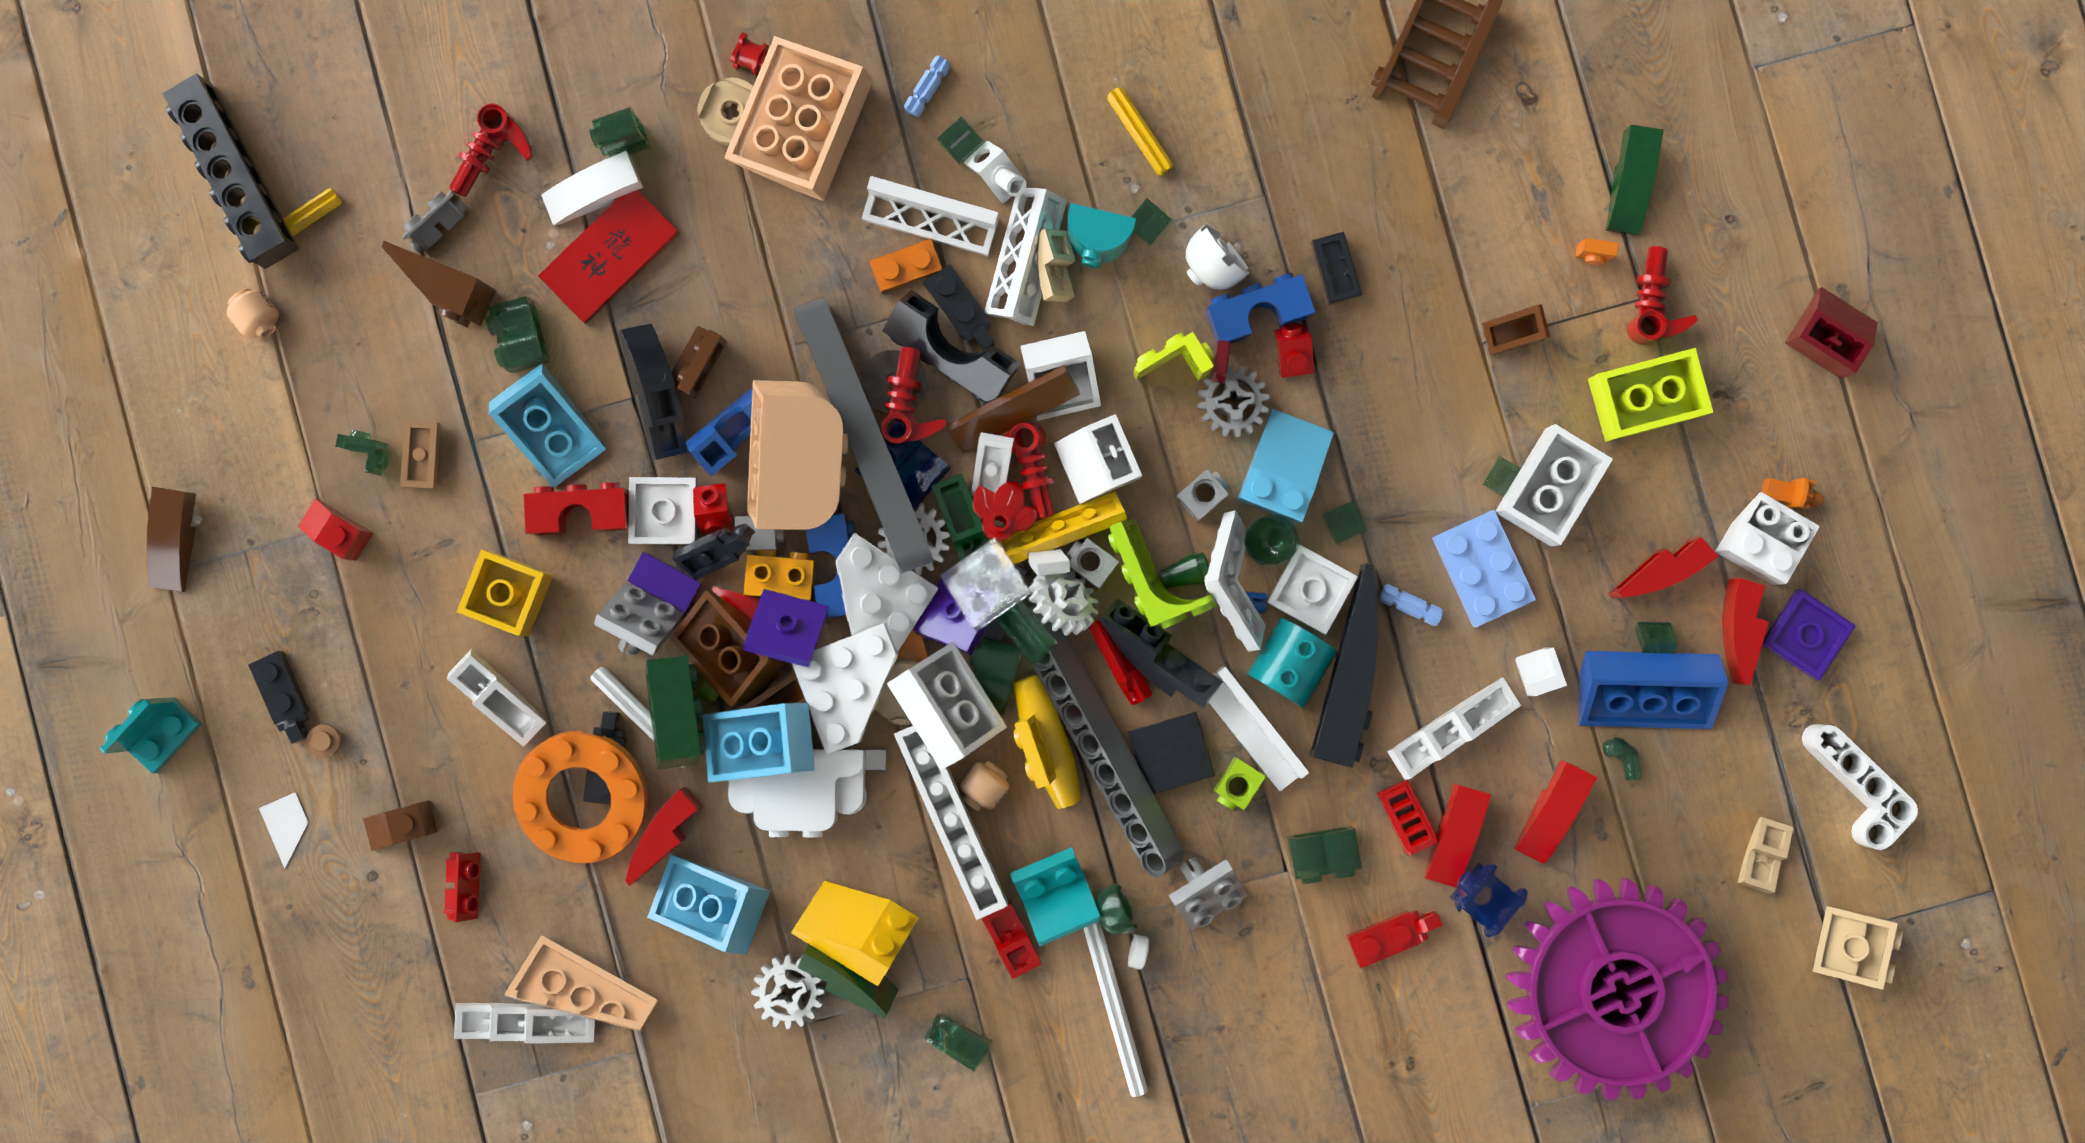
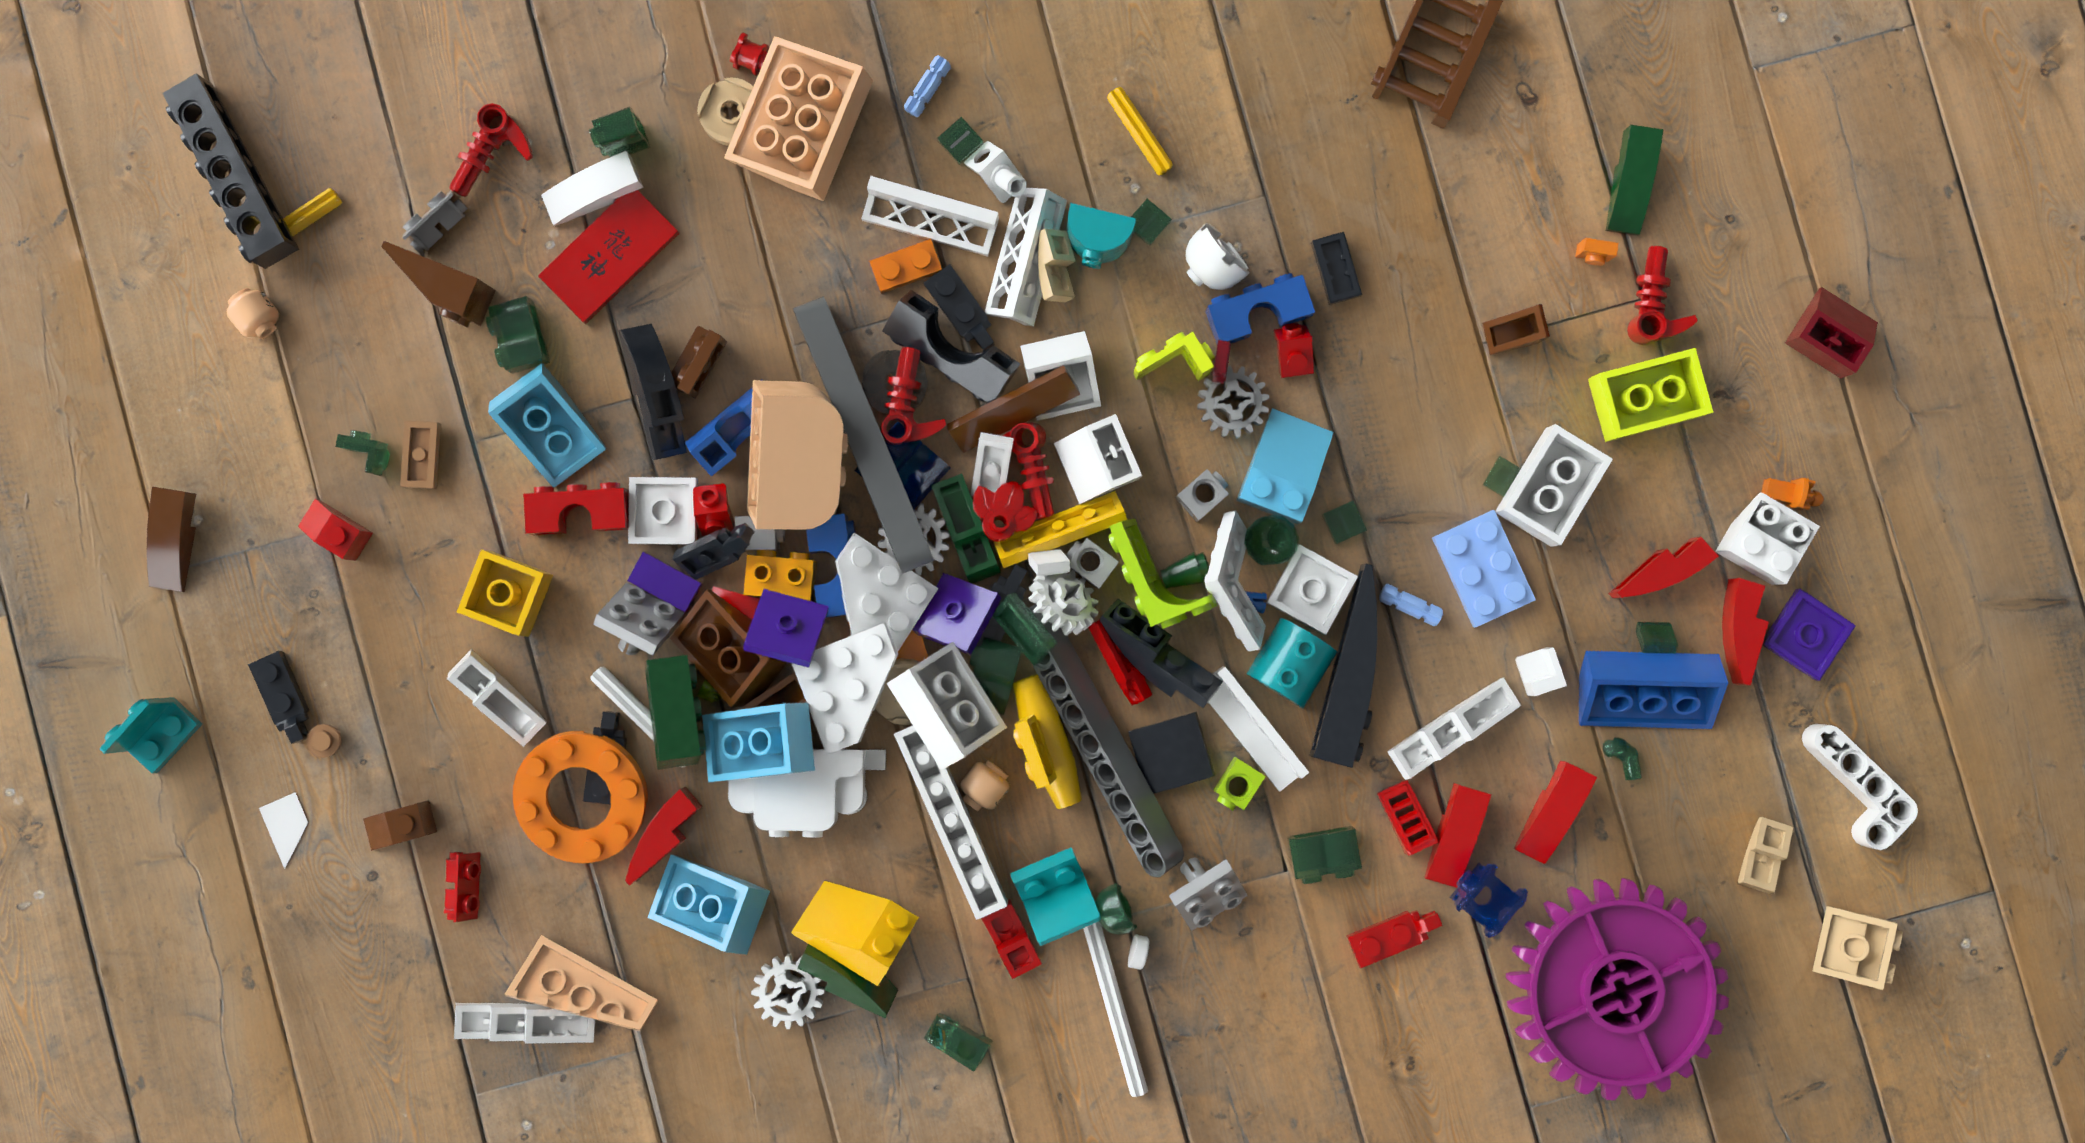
clear tile [940,538,1031,631] -> none

